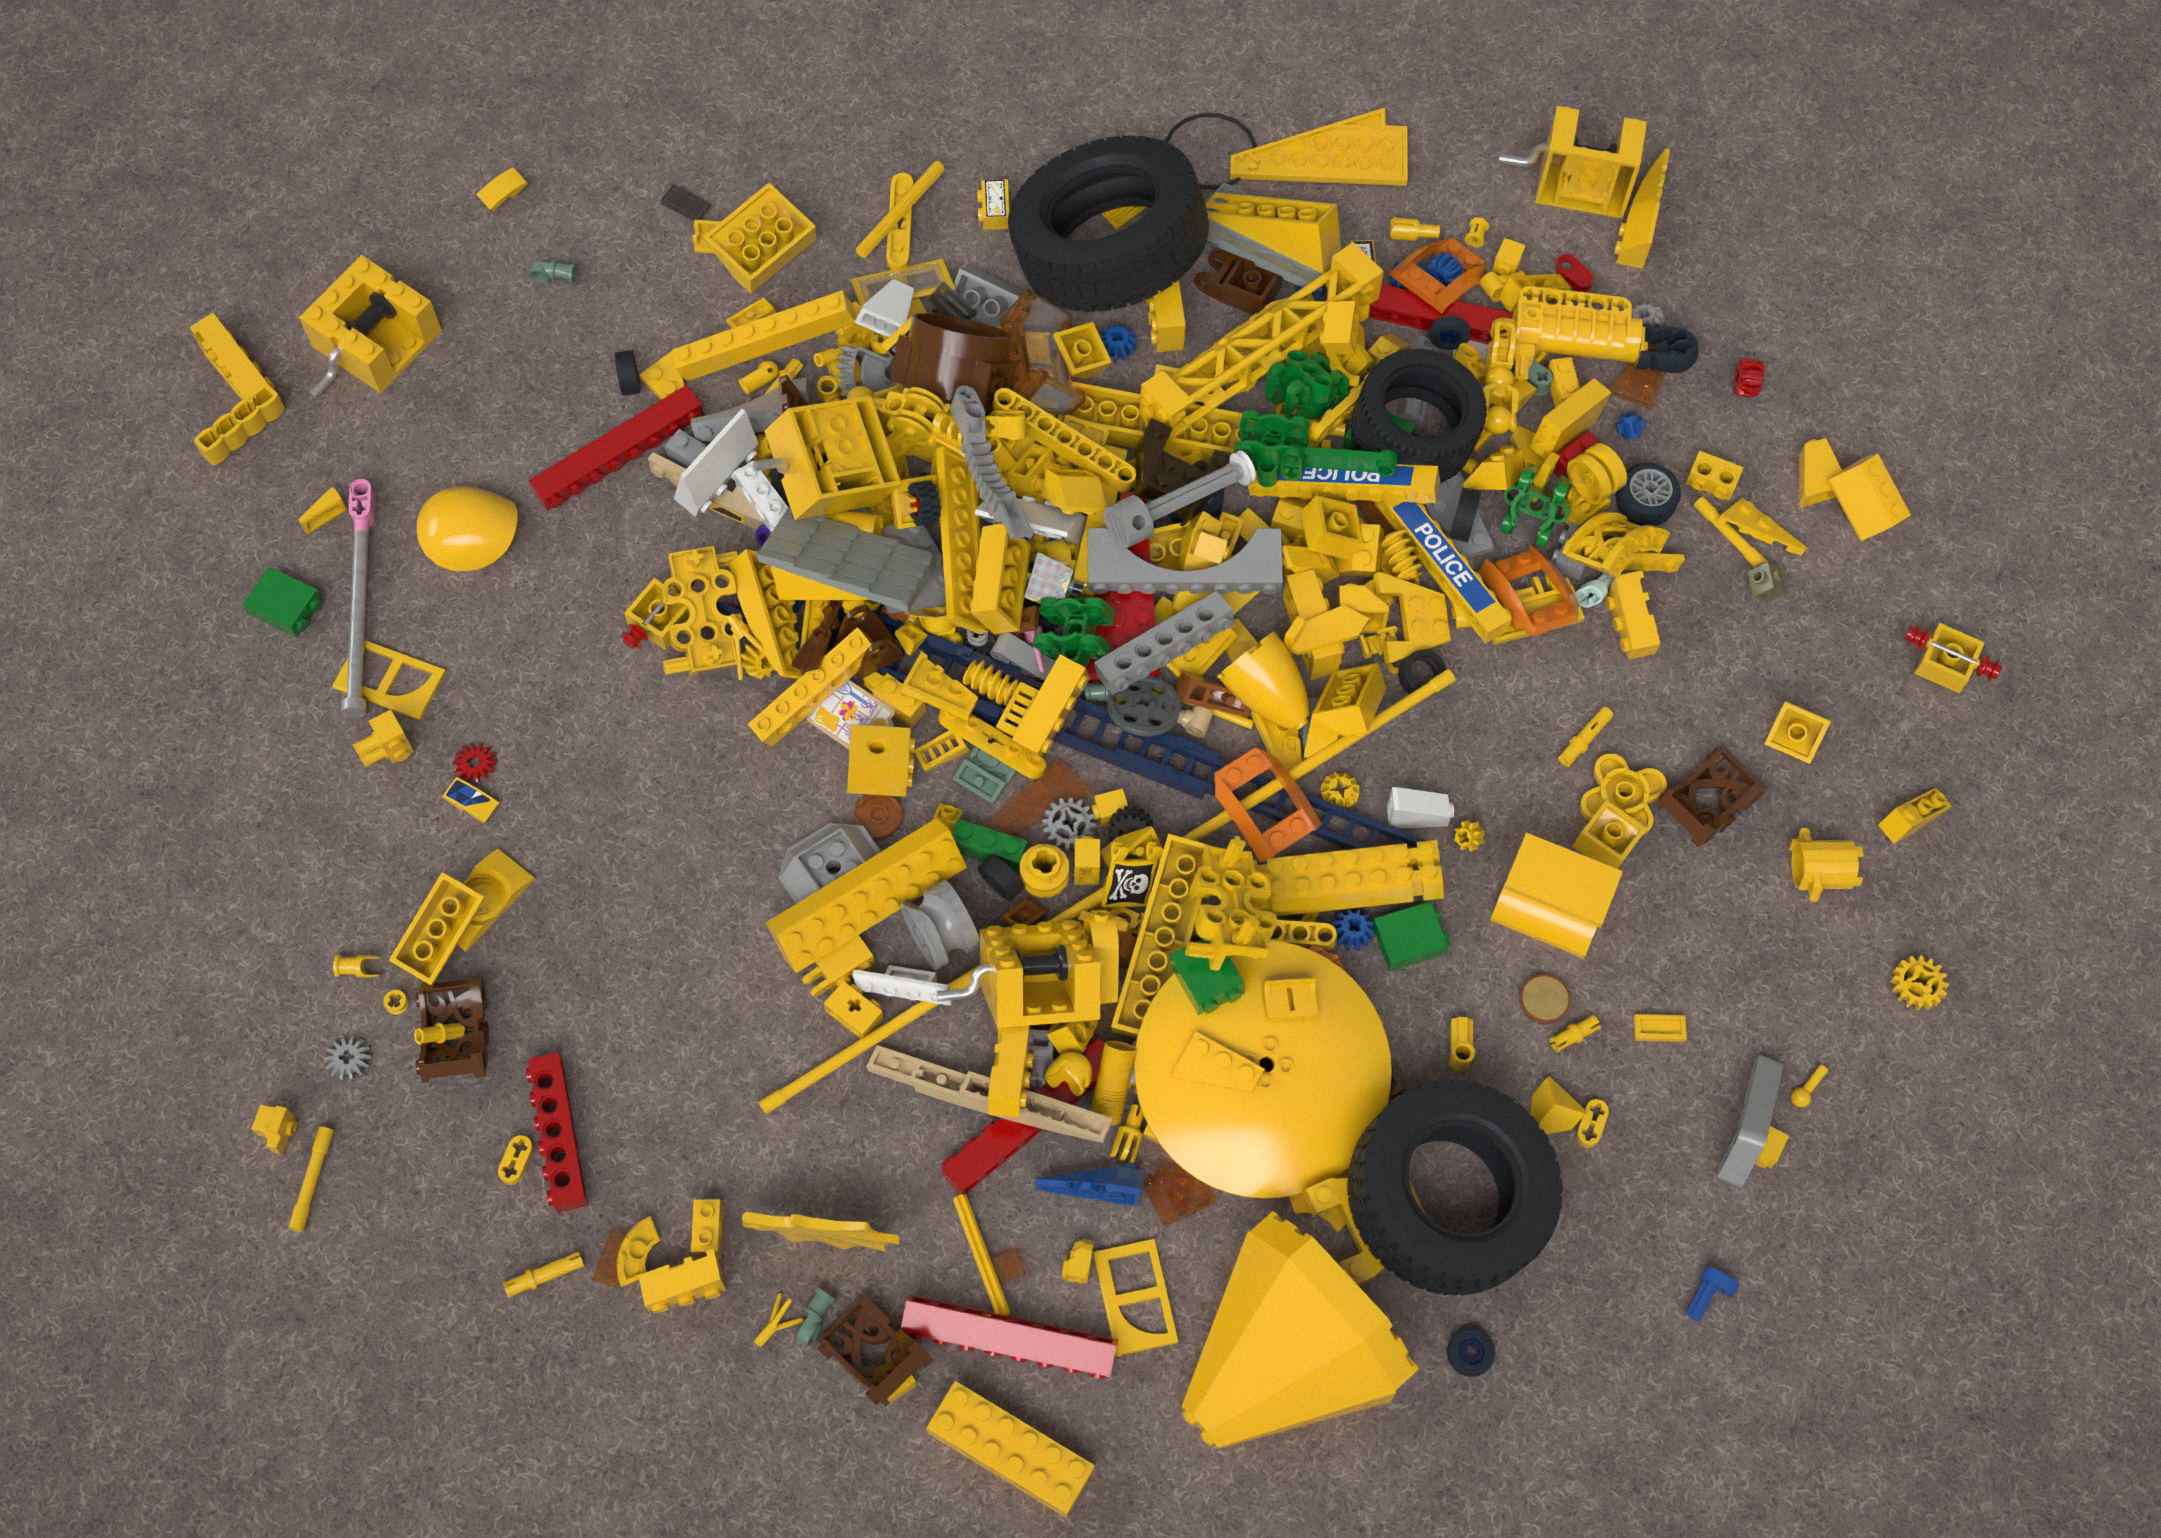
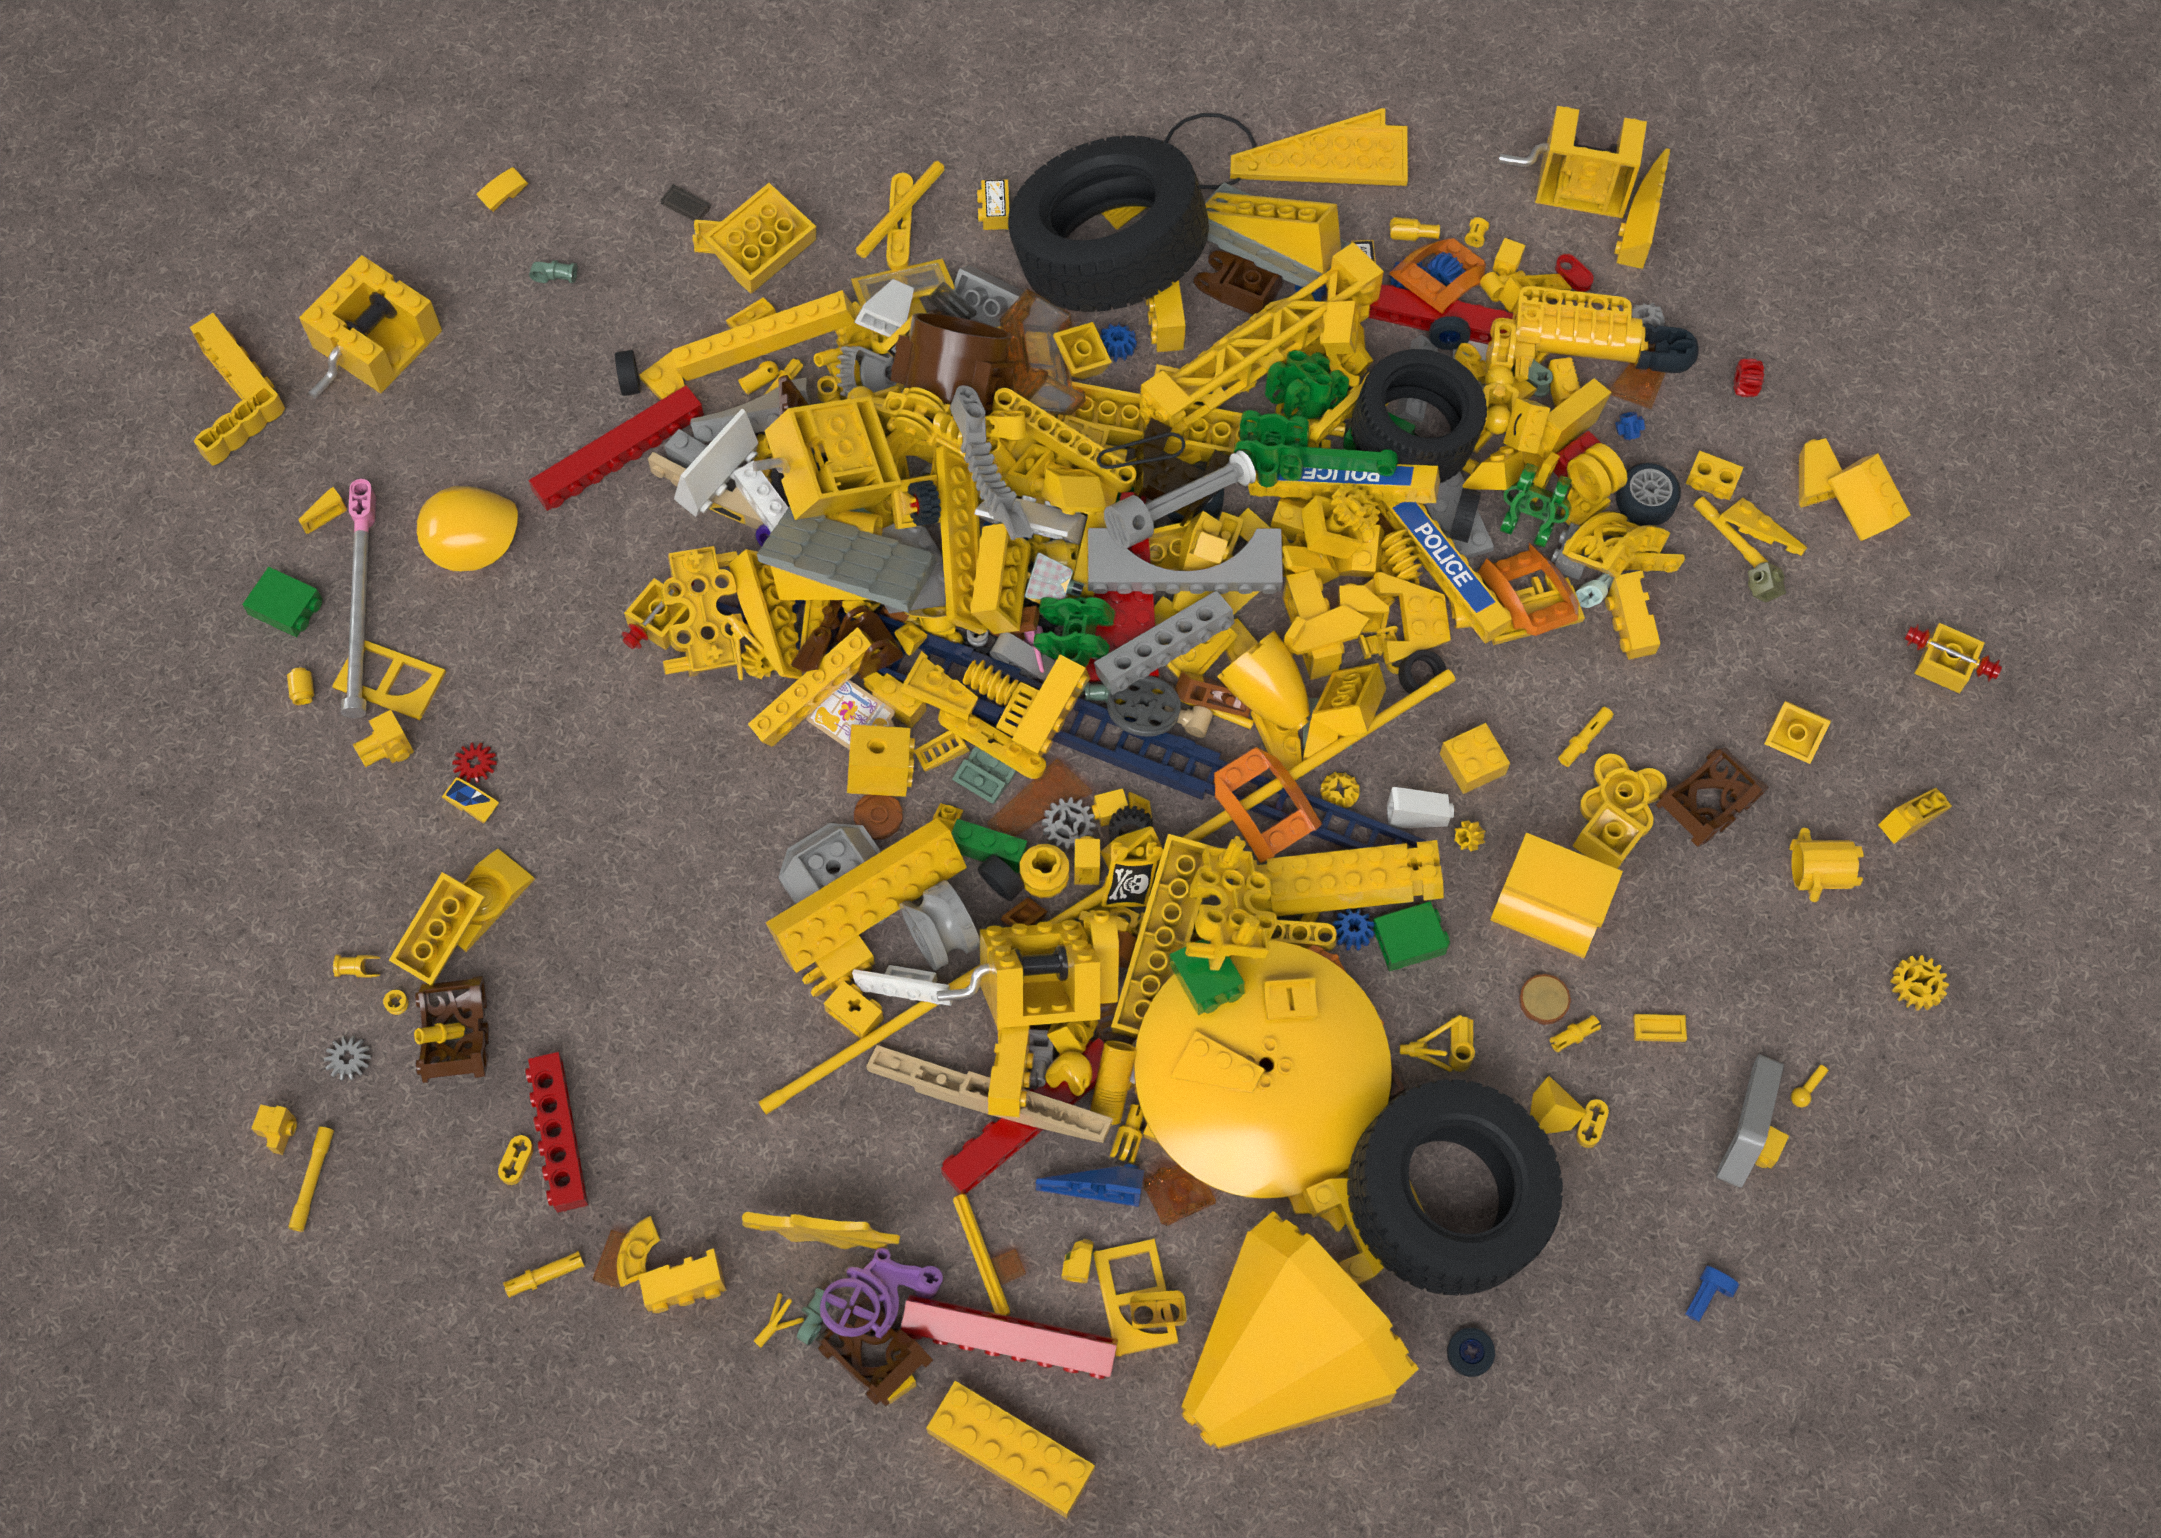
yellow brick [691,1199,724,1259] -> none
yellow slope [1368,333,1410,369] -> none
none -> yellow brick [287,667,314,705]
none -> medium lavender piece [820,1248,943,1338]
none -> black piece [1097,432,1185,469]
none -> yellow slope [1128,792,1152,819]
none -> yellow piece [1130,1290,1187,1330]
none -> yellow gear [1331,483,1380,533]
none -> yellow plant [1400,1015,1463,1072]
none -> yellow brick [1440,723,1510,794]
none -> yellow brick [1503,398,1550,454]

